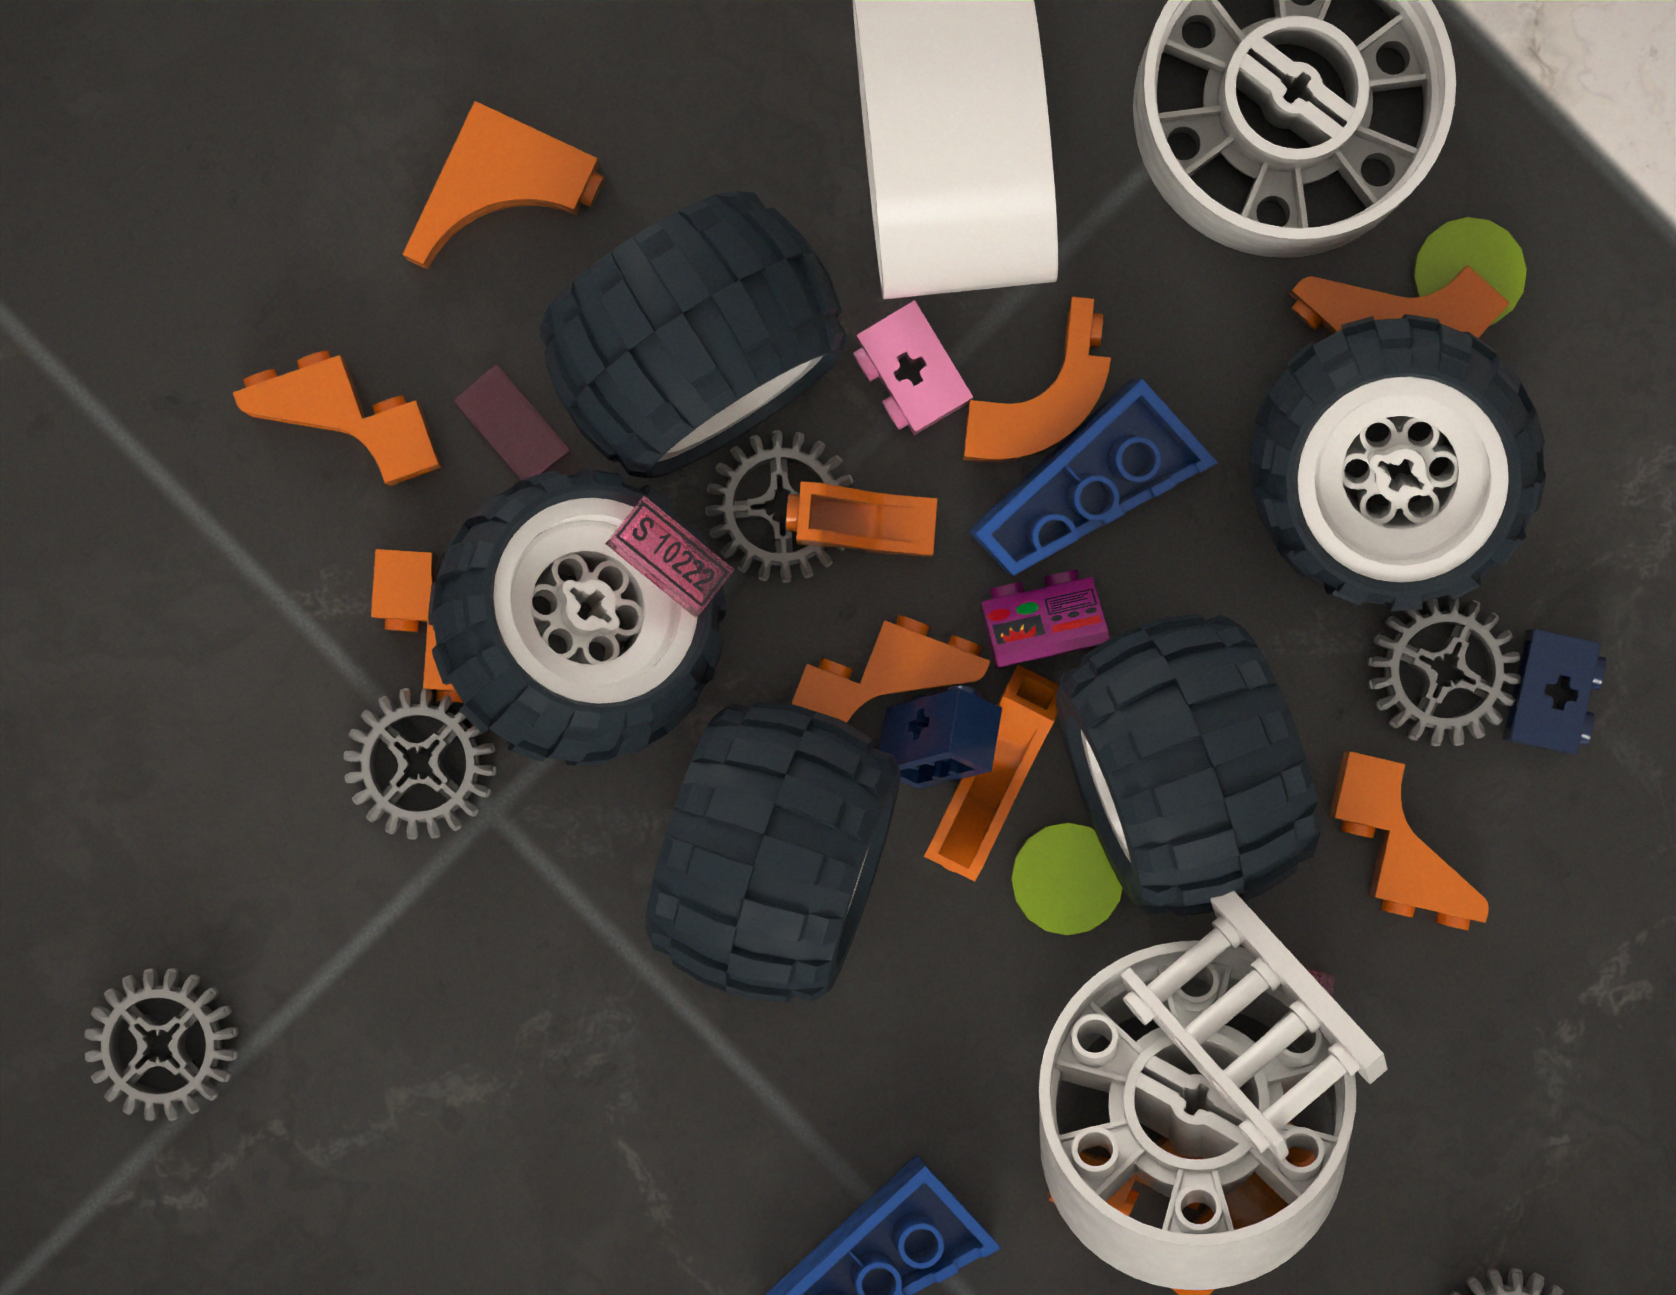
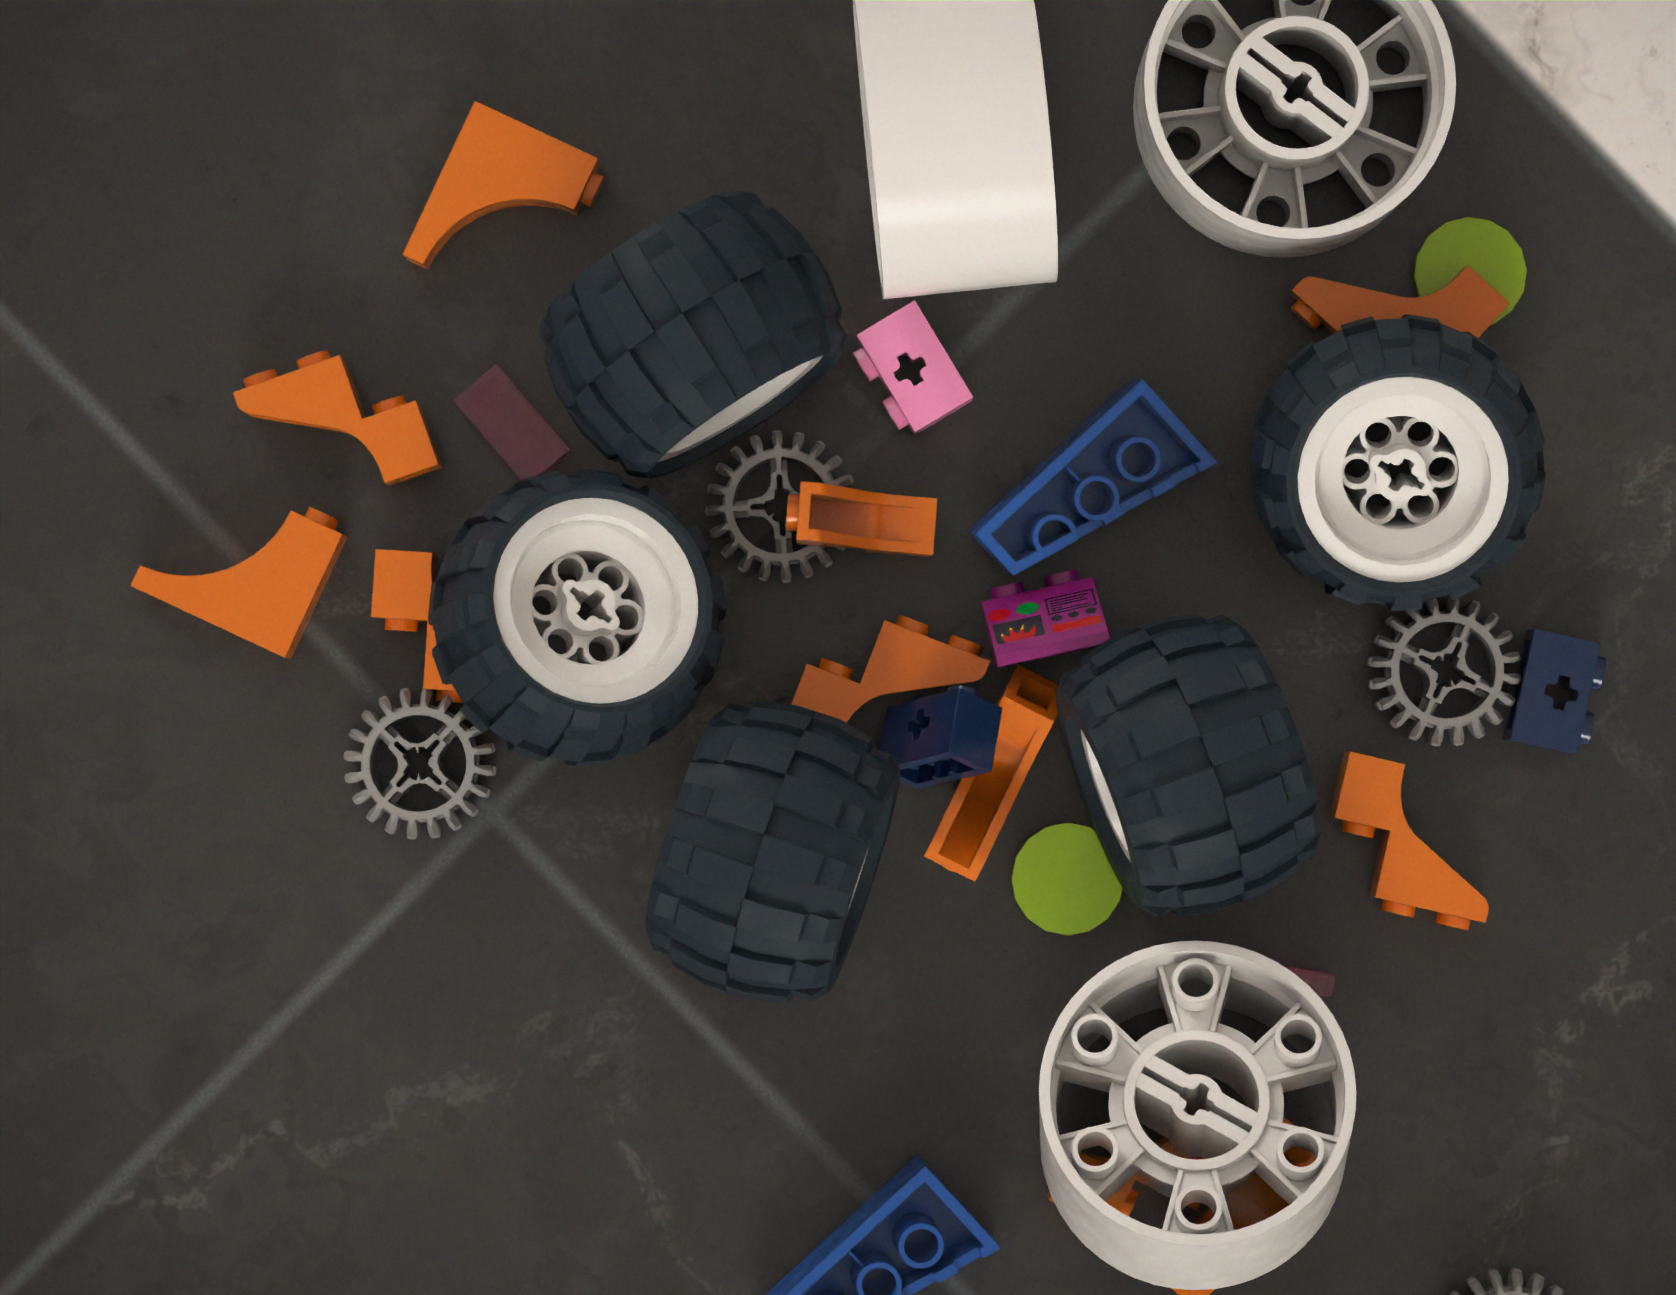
light grey gear [84,968,239,1121] -> none
clear pink tile [605,496,734,618] -> none
orange arch [963,297,1111,463] -> none
white fence [1121,891,1388,1161] -> none
none -> orange arch [130,506,348,659]

